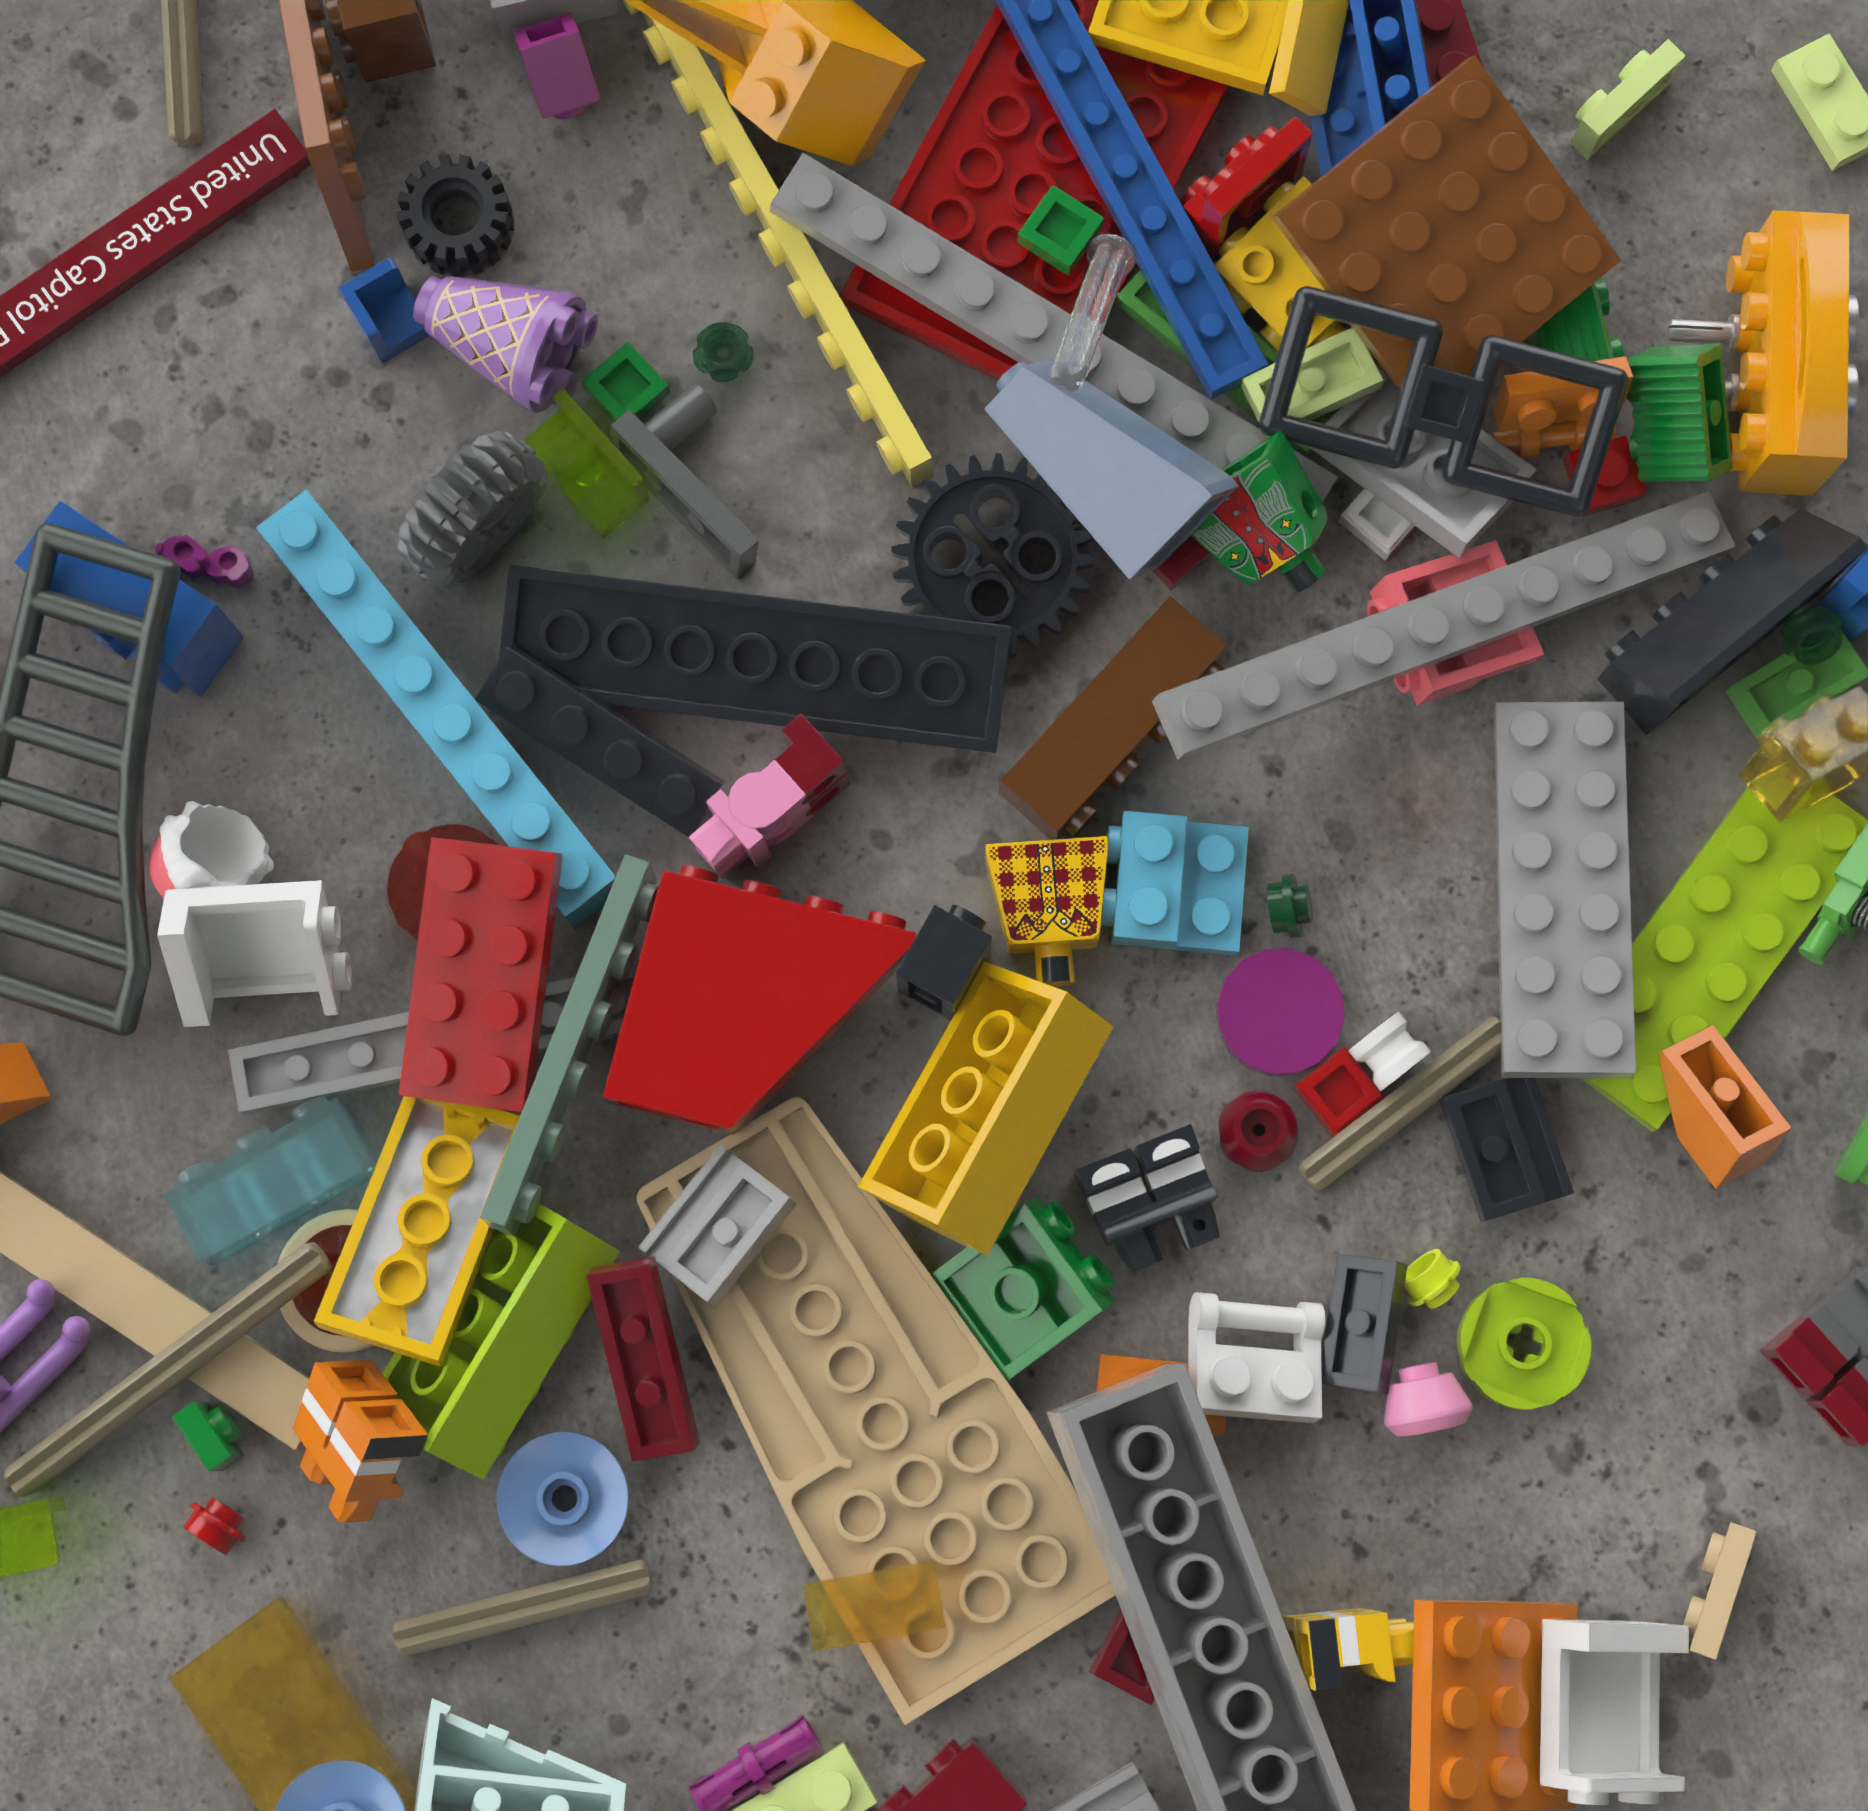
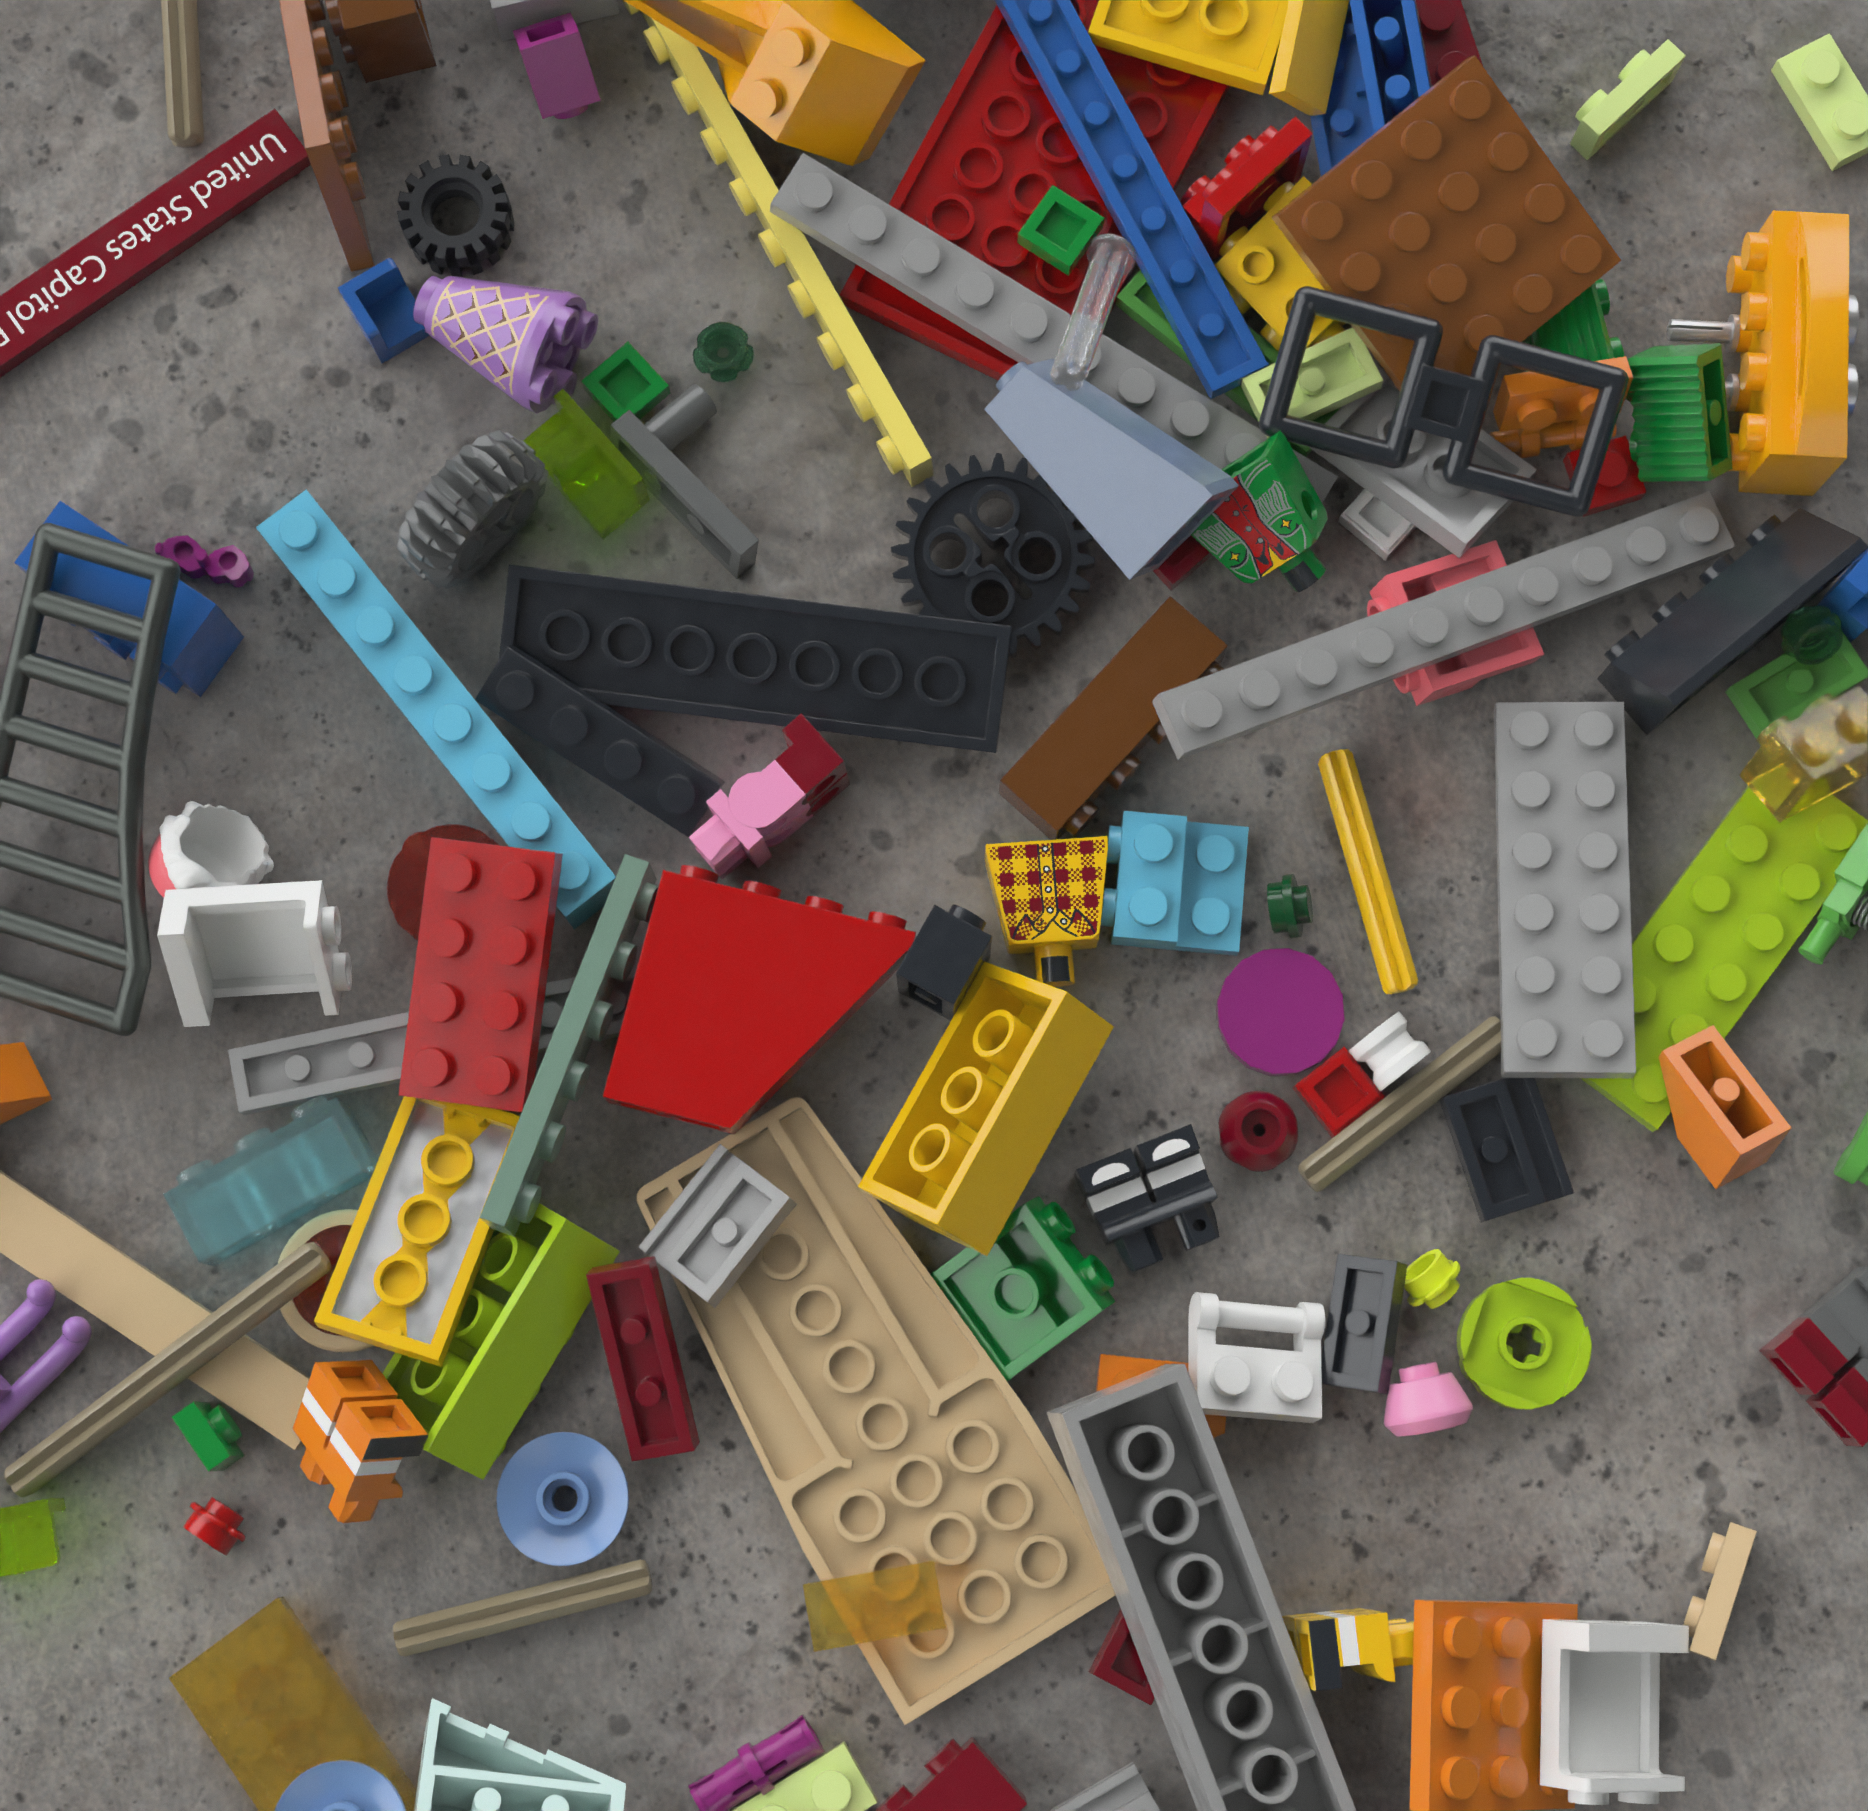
none -> yellow axle [1318,749,1418,994]

